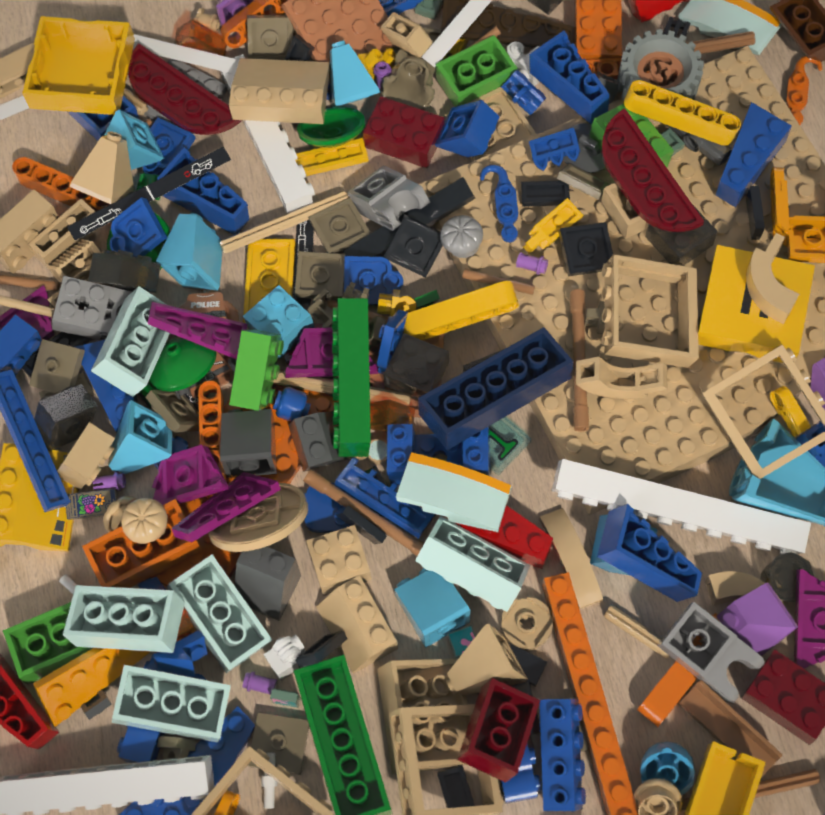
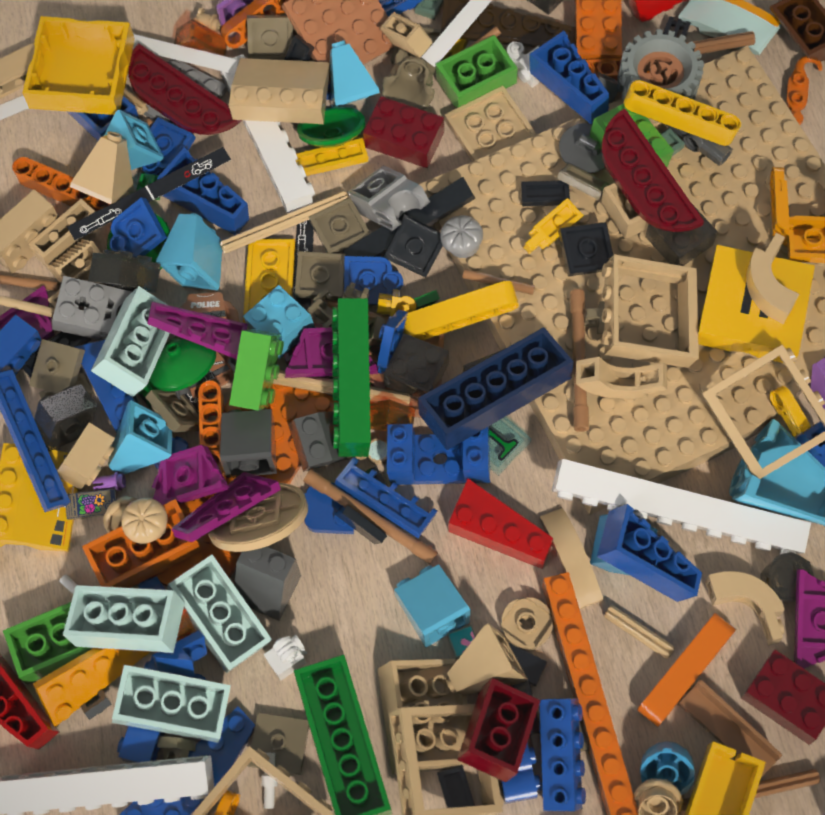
medium lavender pin [242,671,277,695] -> none
sand green tile [270,688,300,708] -> none
blue head [272,387,311,422] -> none
black tile [296,631,347,668] -> none
tan brick [306,525,372,596] -> none
tan slope [316,575,398,674] -> none
yellow hips [358,48,396,80] -> none
medium lavender pin [373,62,392,91] -> none
light aqua slope [396,452,512,532] -> none
light aqua brick [415,516,530,612] -> none
blue slope [435,100,500,157] -> none
blue piece [480,165,518,243] -> none
blue hips [501,70,546,116] -> none
medium lavender pin [516,252,548,275] -> none
blue plate [529,127,581,171] -> none
light grey brick [657,602,765,703] -> none
blue wedge [716,102,792,208] -> none
medium lavender slope [717,583,798,656] -> none
black tile [746,186,765,240] -> none

